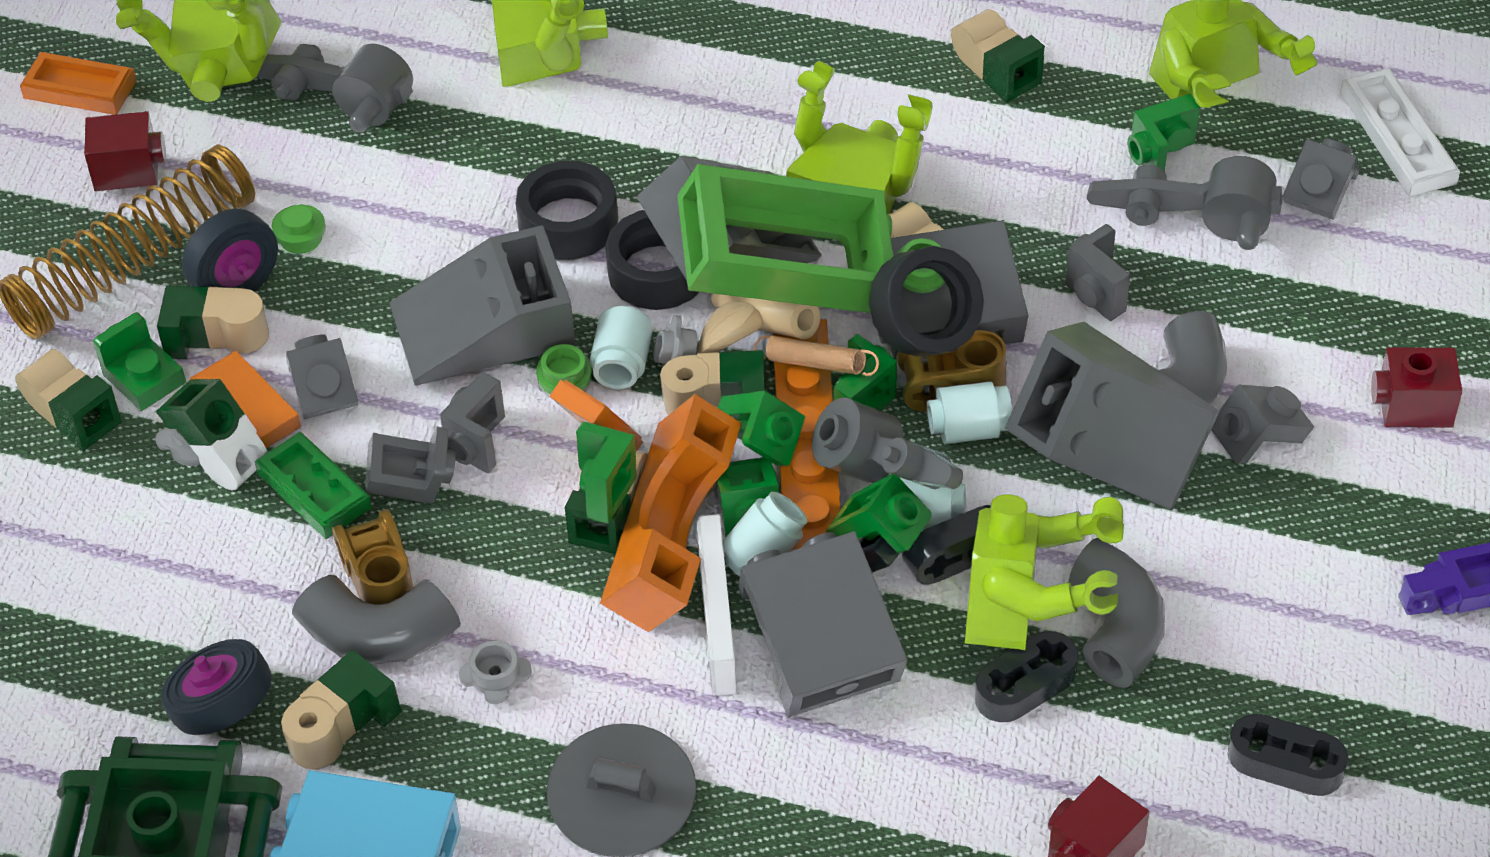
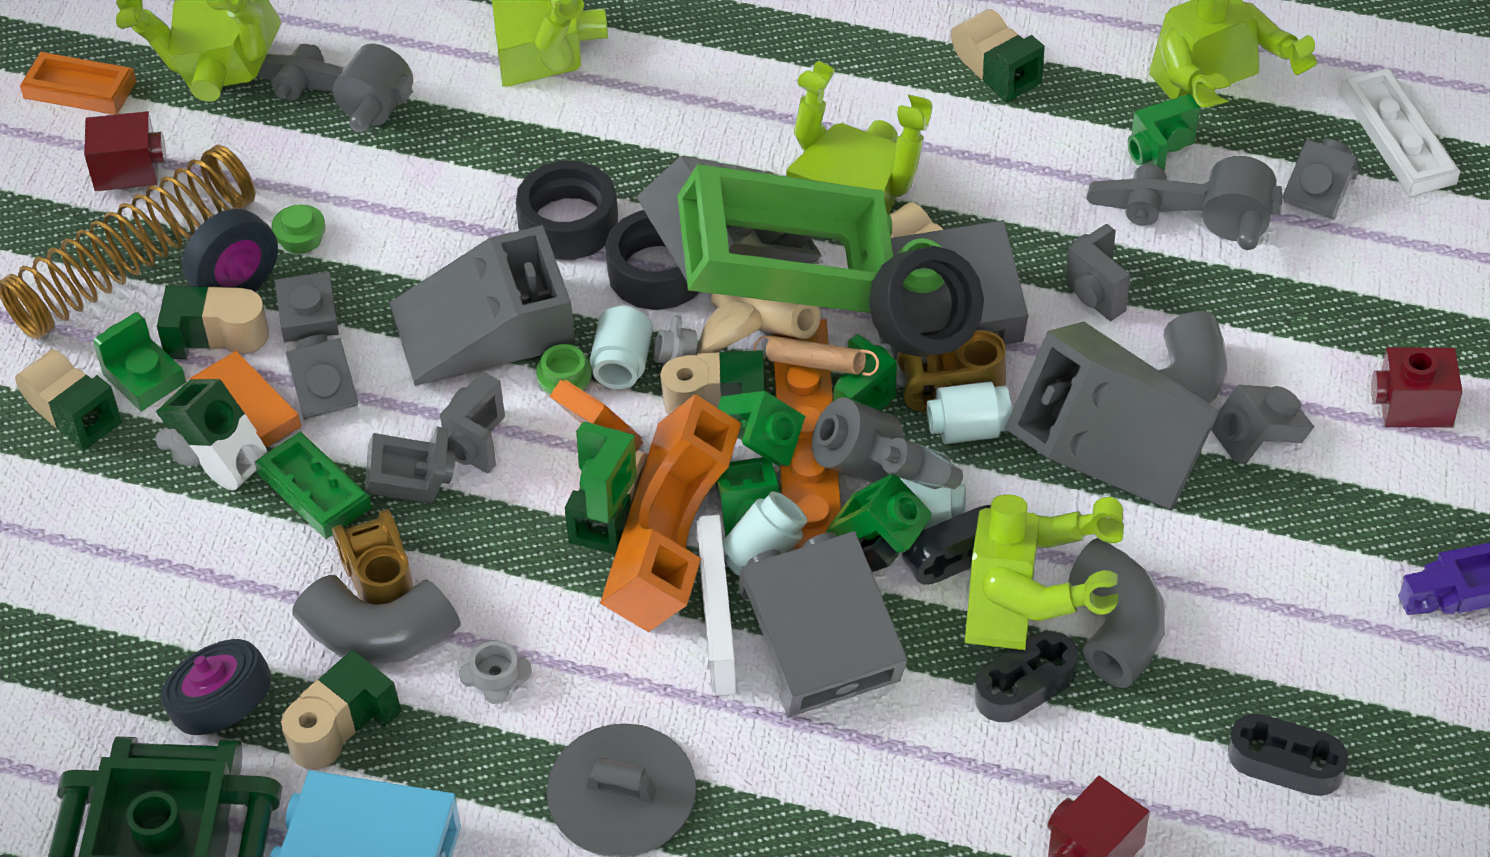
none -> dark grey bracket [275,271,339,343]

